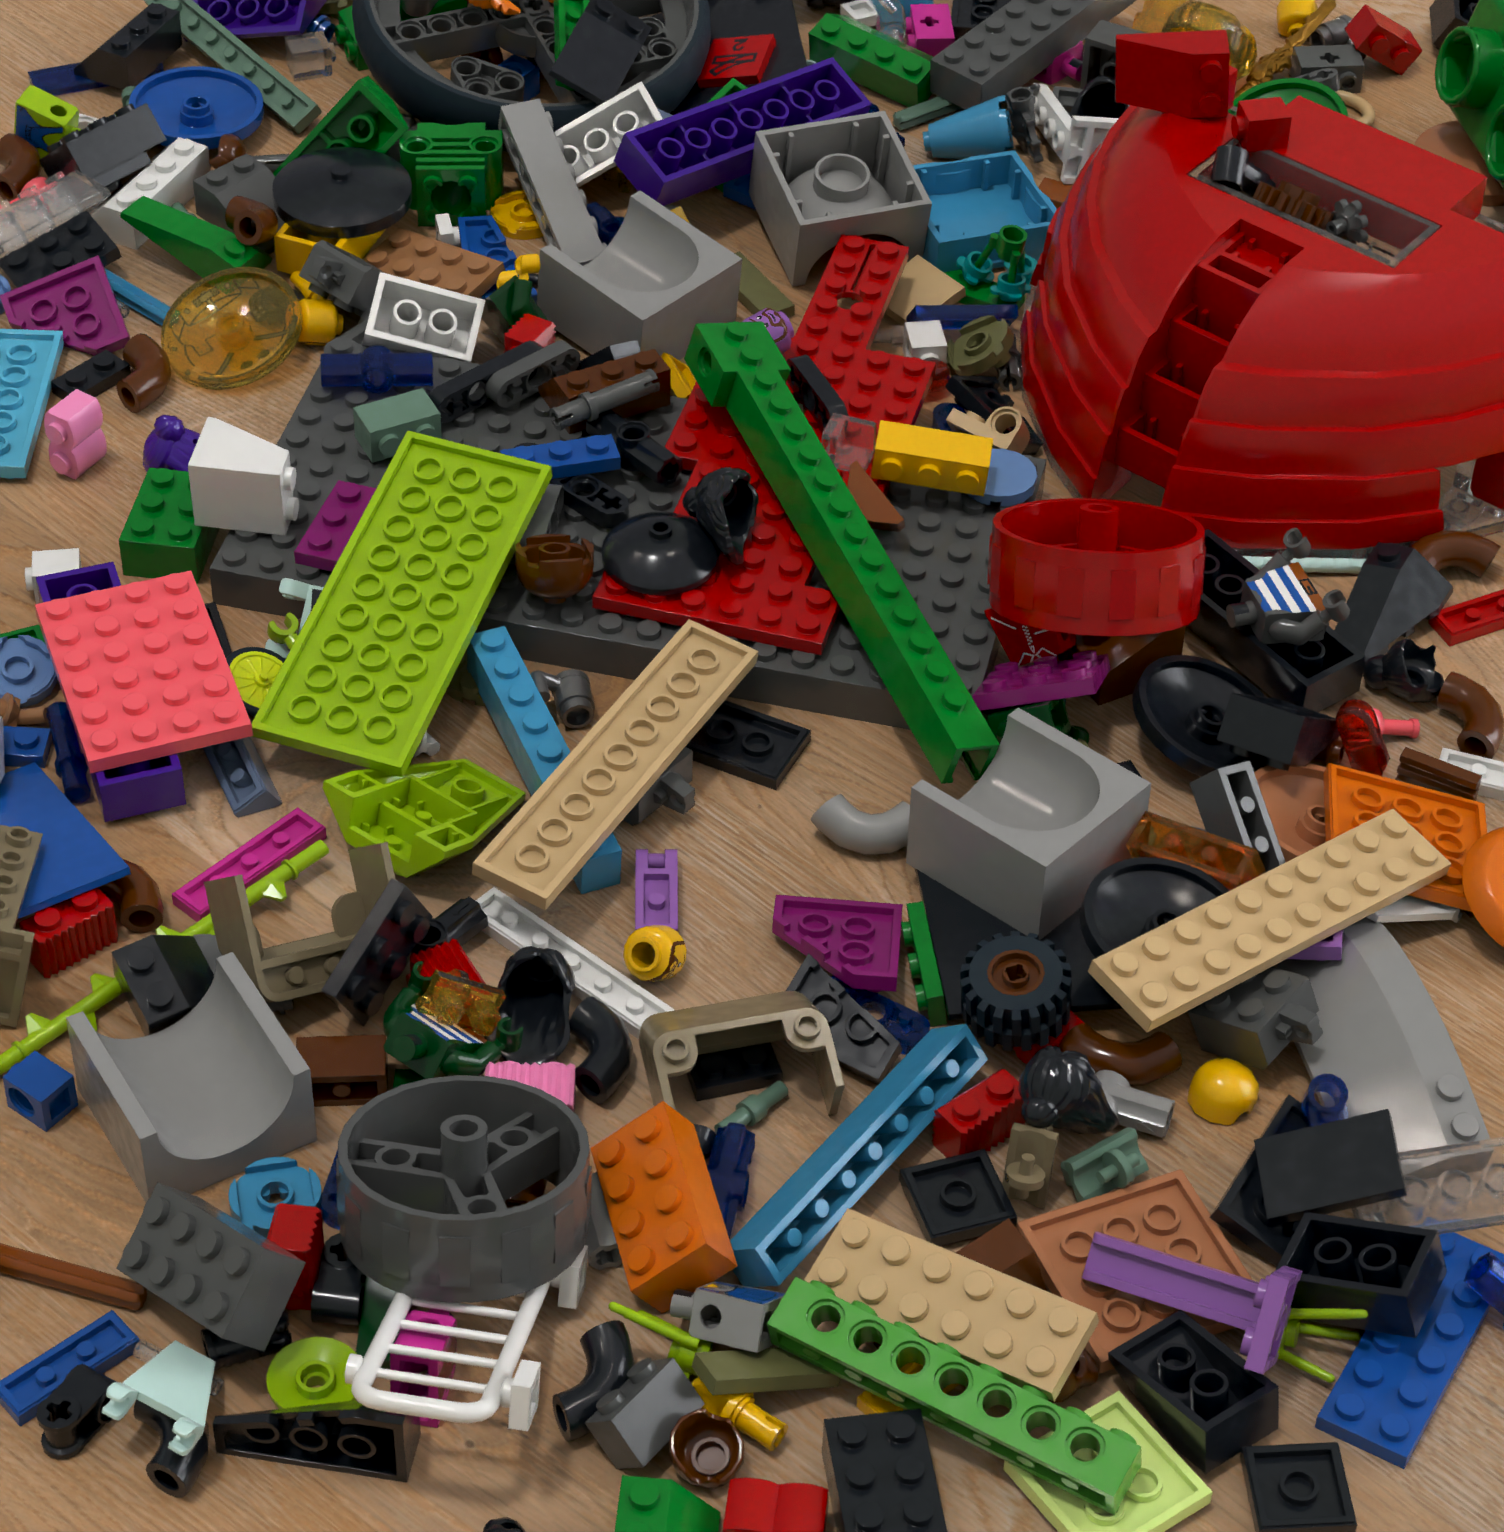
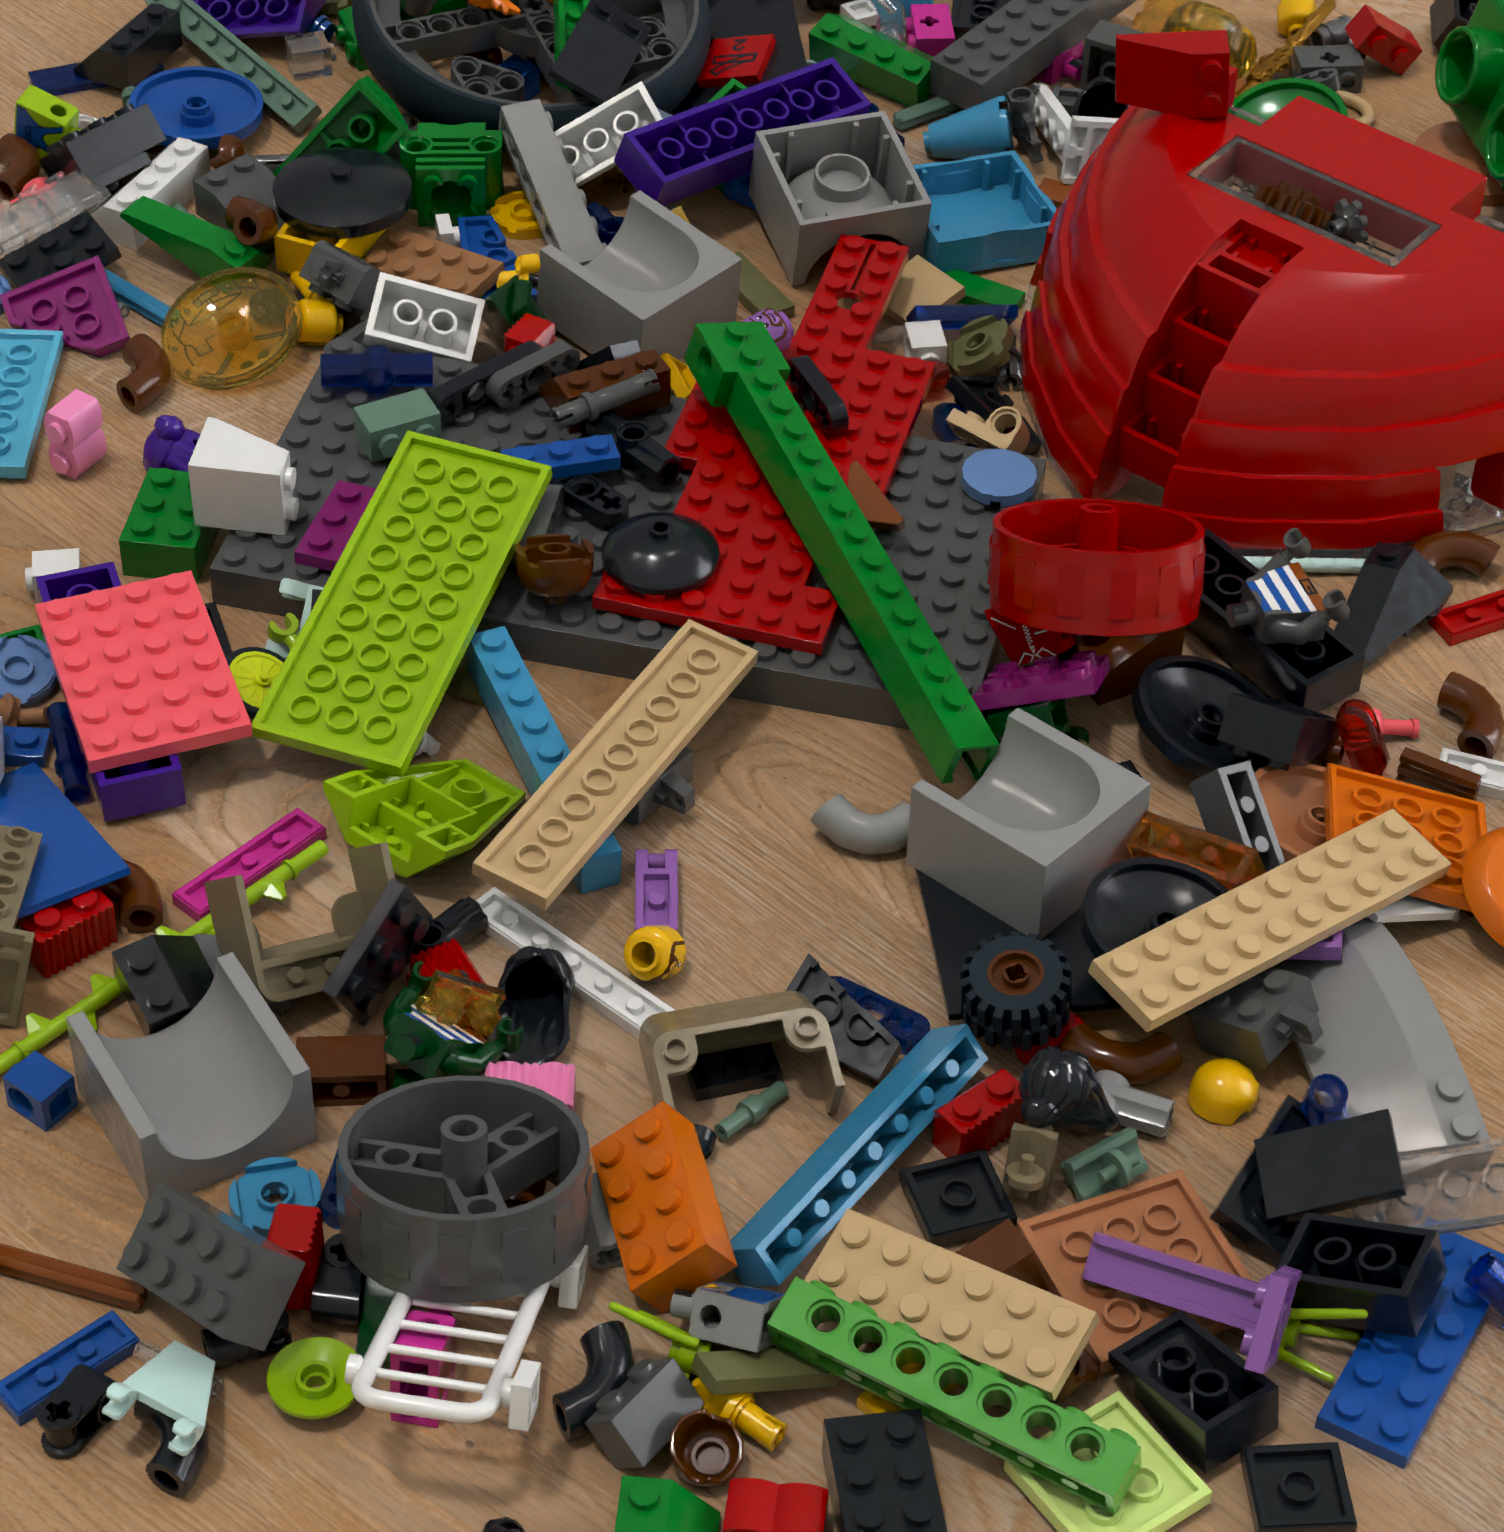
black plate [51,350,131,399] -> none
sand blue slope [203,737,282,818] -> none
black wedge [212,1400,421,1483] -> none
flat silver piece [531,669,595,728] -> none
black cylinder [569,996,633,1104] -> none
black hair [683,467,759,566] -> none
black tile [685,700,811,790] -> none
clear blue piece [707,1122,756,1240] -> none
magenta plate [772,895,903,992] -> none
clear panel [821,413,877,471] -> none
yellow brick [871,420,993,496] -> none
green plate [901,901,947,1027] -> none
plant [956,225,1037,302] -> none
black piece [1210,145,1276,206] -> none
red brick [1231,97,1292,152] -> none
black piece [1363,639,1444,703] -> none

